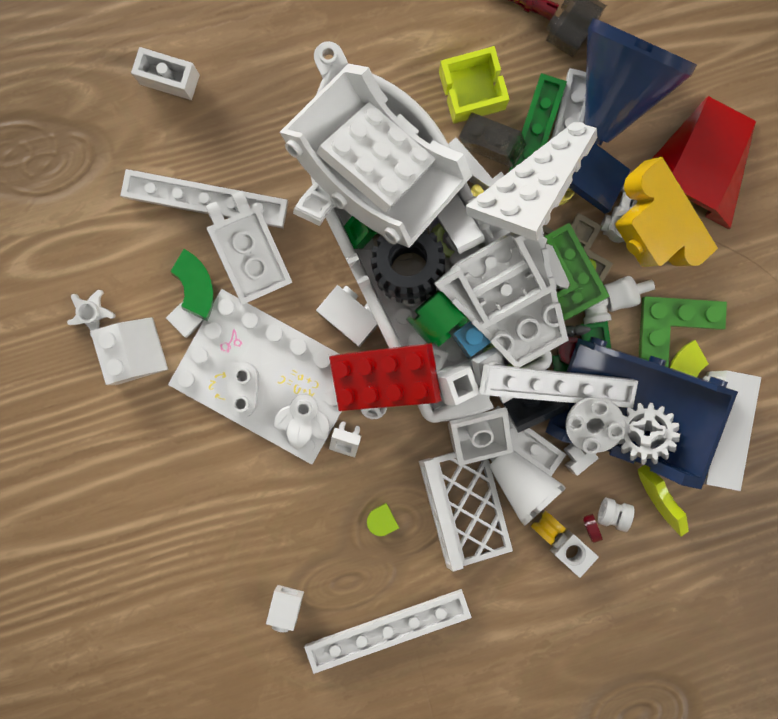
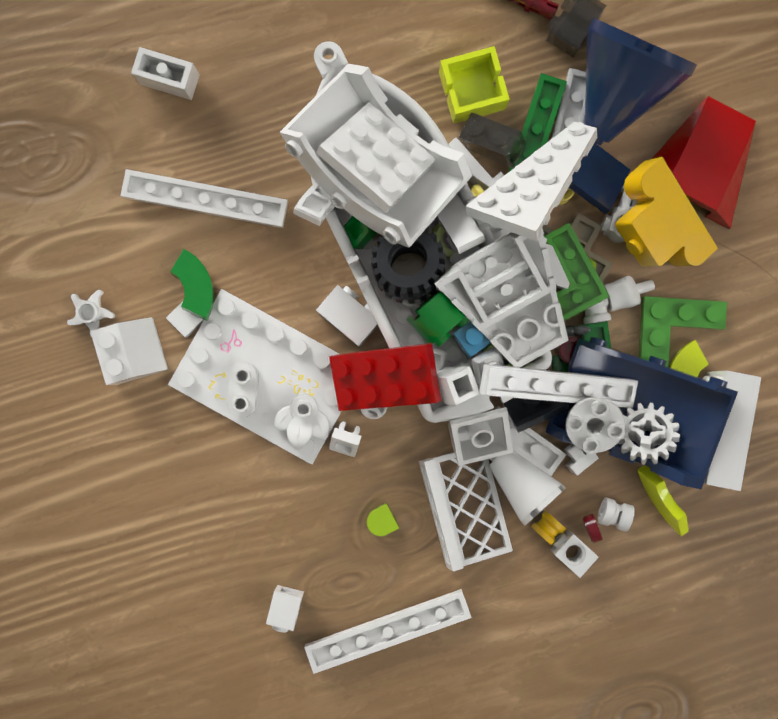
white tile [206,191,292,305] -> none

